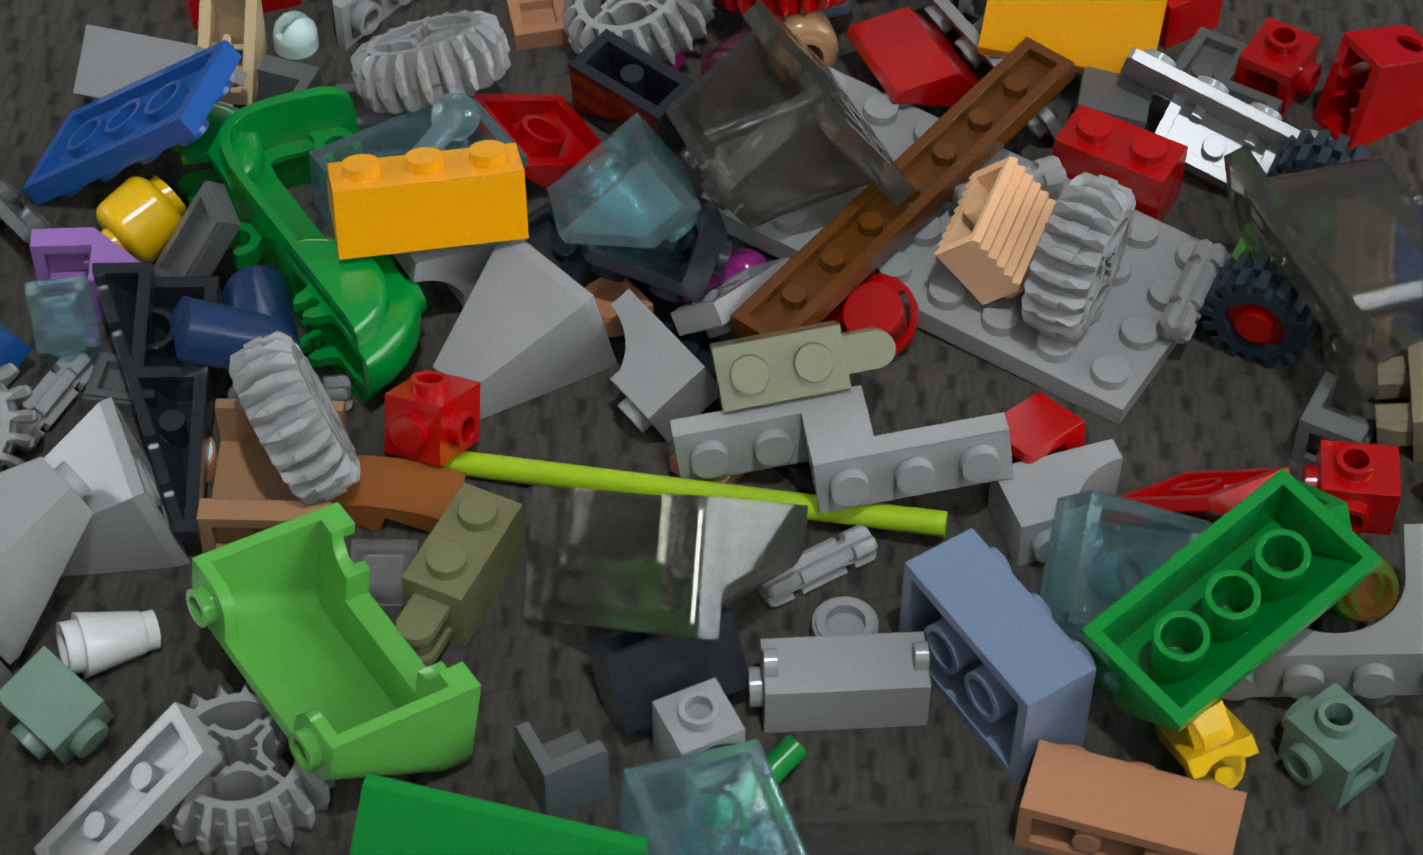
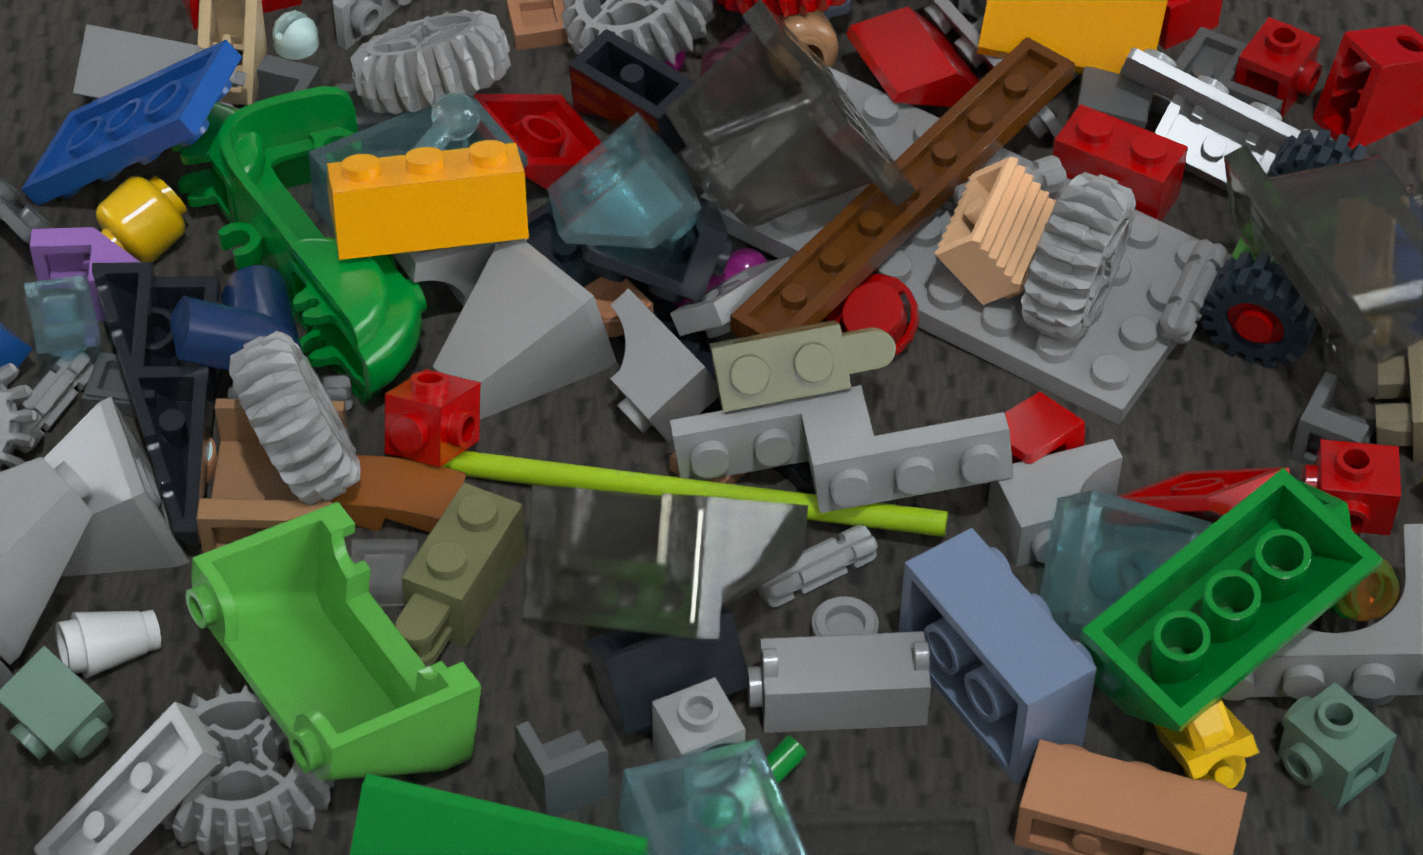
dark grey tile [153,180,242,277] -> none

